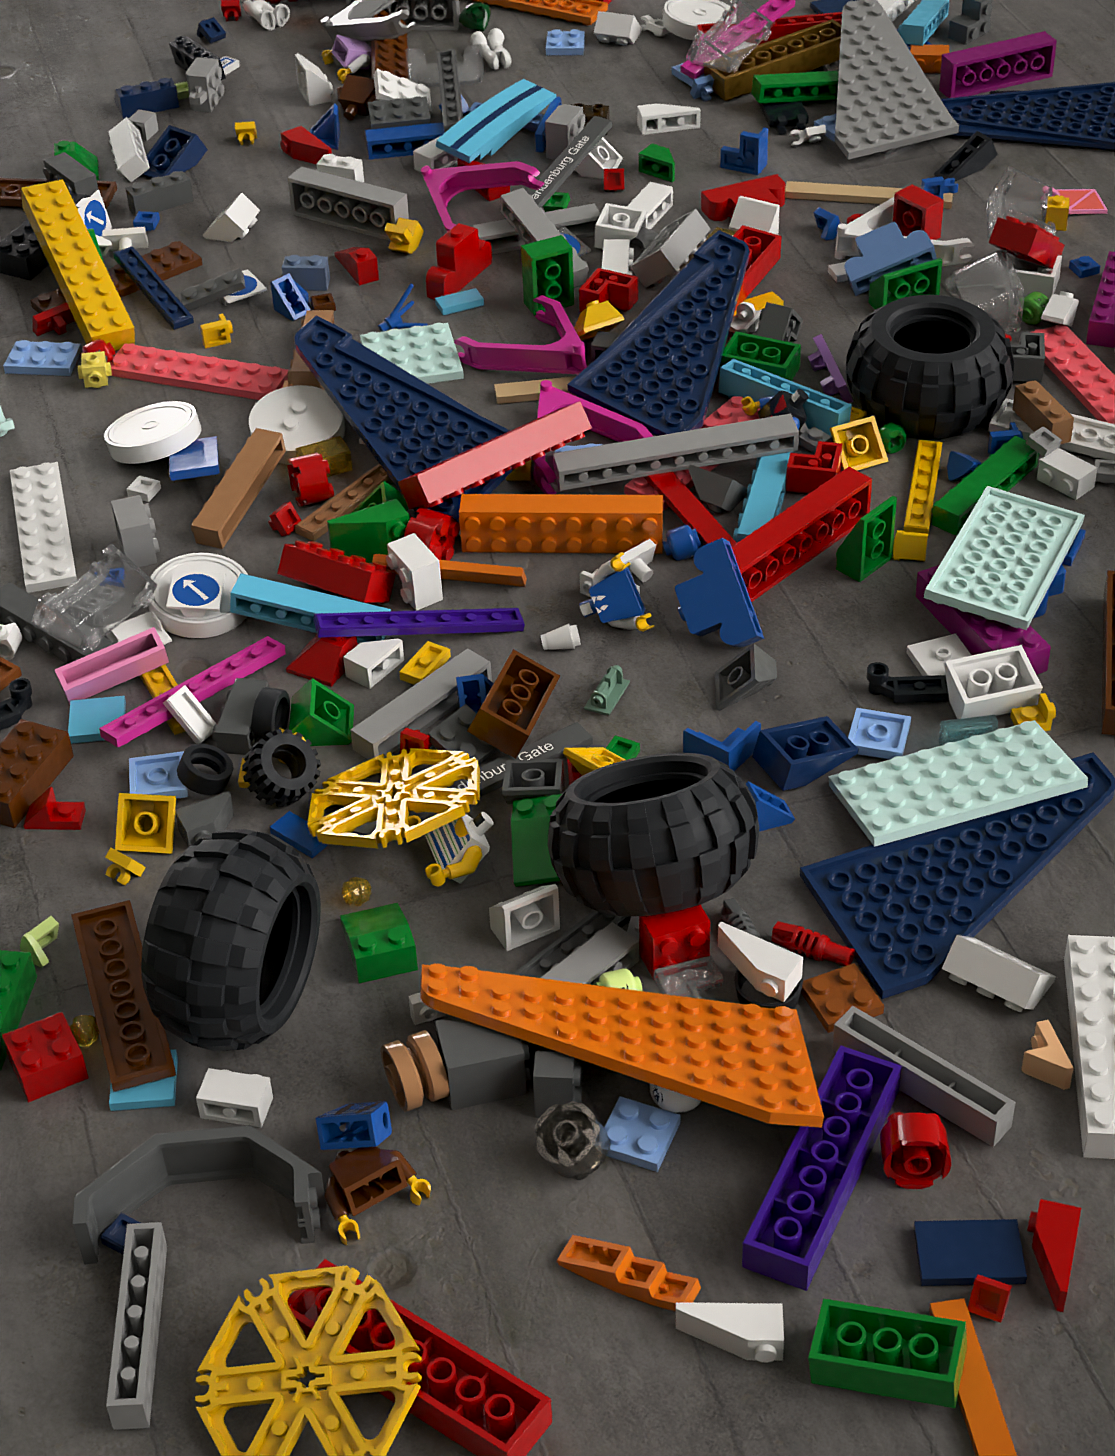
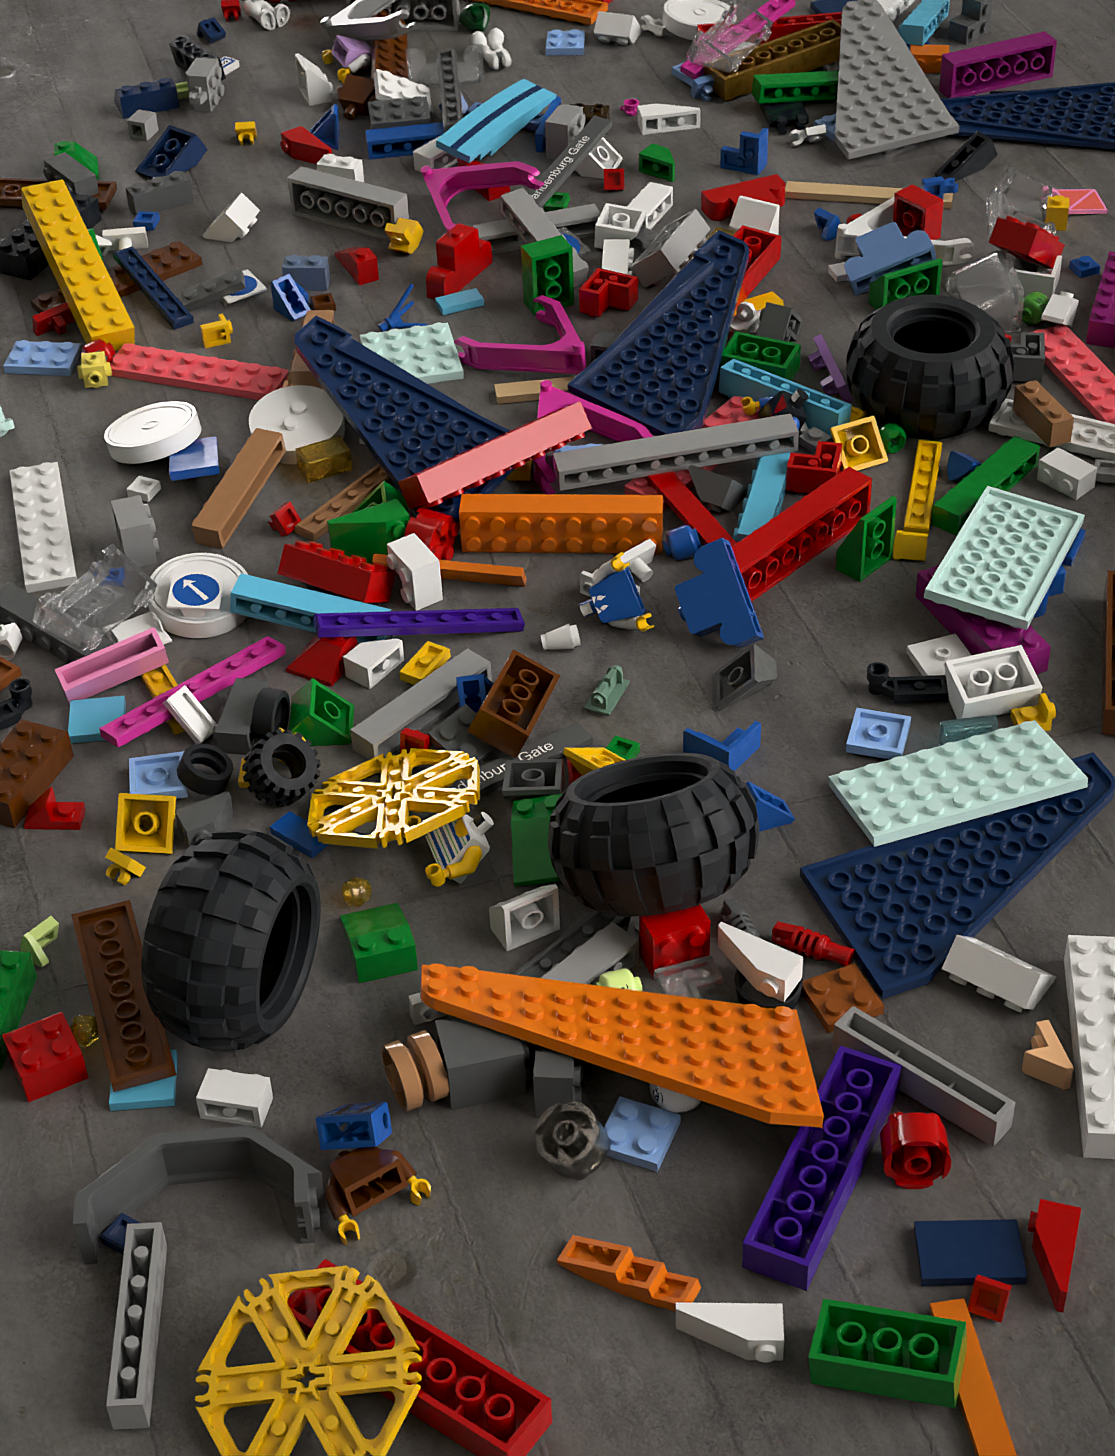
piece [76,190,112,237] -> none
white brick [109,117,150,182] -> none
red brick [287,452,334,507] -> none
yellow slope [574,300,624,341] -> none
dark blue slope [752,716,859,791] -> none
blue bracket [988,422,1023,456] -> none
light grey plate [1026,426,1062,457] -> none
none -> dark pink plate [620,99,639,116]

